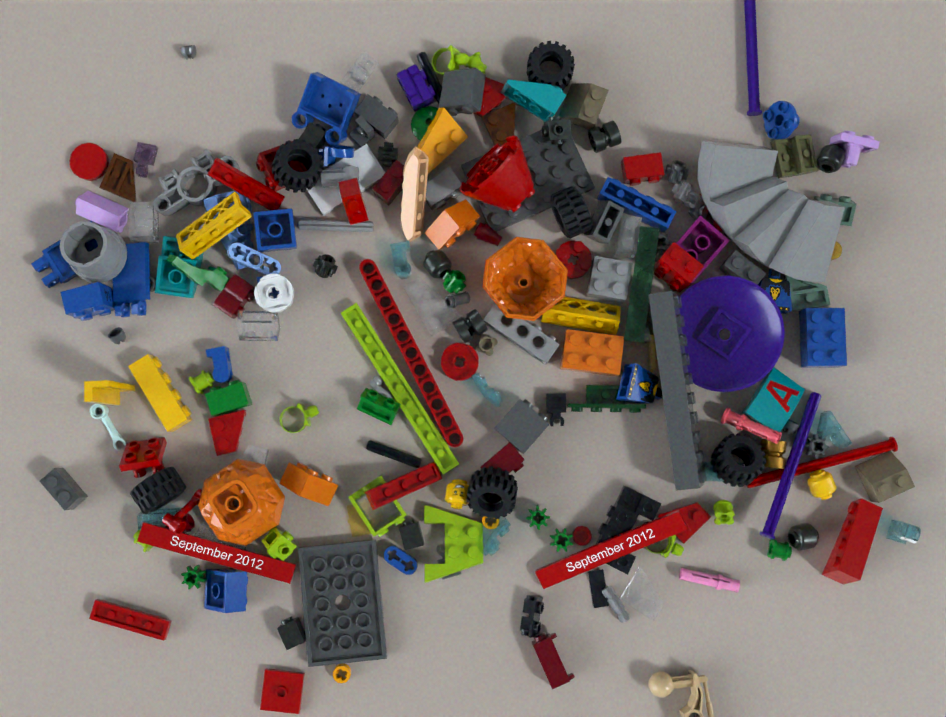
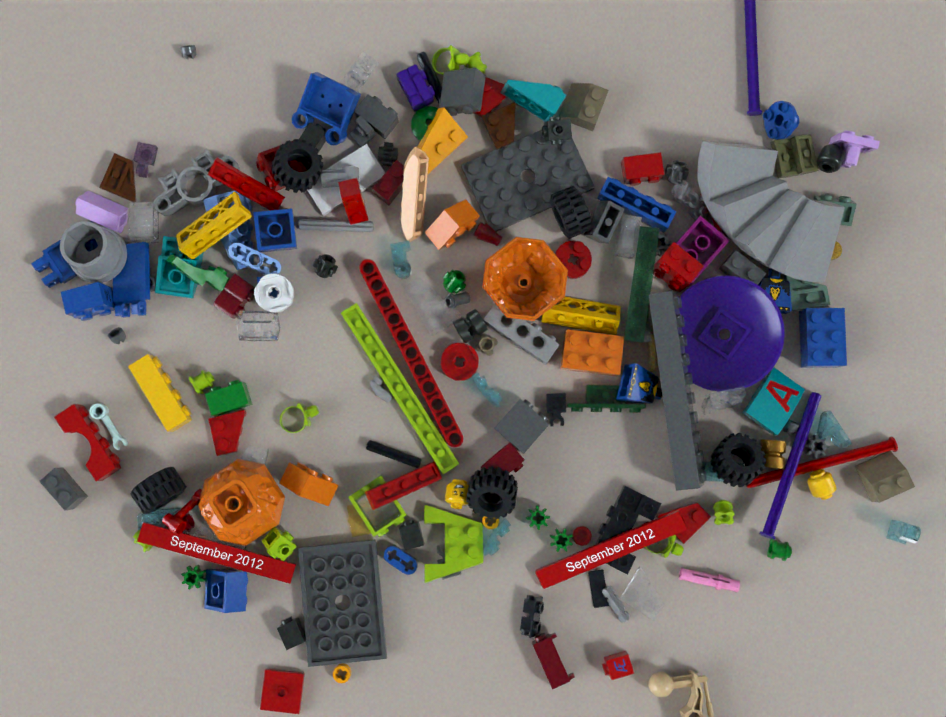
red tile [69,143,109,181] -> none
yellow fence [84,380,135,405] -> none
red plate [89,599,172,641] -> none
red plate [119,437,167,478] -> none
blue leg [206,346,233,383] -> none
blue piece [318,145,354,166] -> none
green bracket [357,388,401,425] -> none
pearl dark grey head [424,250,452,279] -> none
light grey brick [426,167,461,210] -> none
red cone [460,135,535,212] -> none
black tyre [526,41,575,90] -> none
light grey brick [586,256,633,303] -> none
pearl dark grey wheel [588,120,622,153] -> none
coral pin [721,407,782,444] -> none
pearl dark grey head [787,523,819,551] -> none
red wedge [822,498,883,584] -> none
none -> red arch [54,404,122,481]
none -> red brick [602,650,634,680]
none -> clear plate [702,387,746,415]

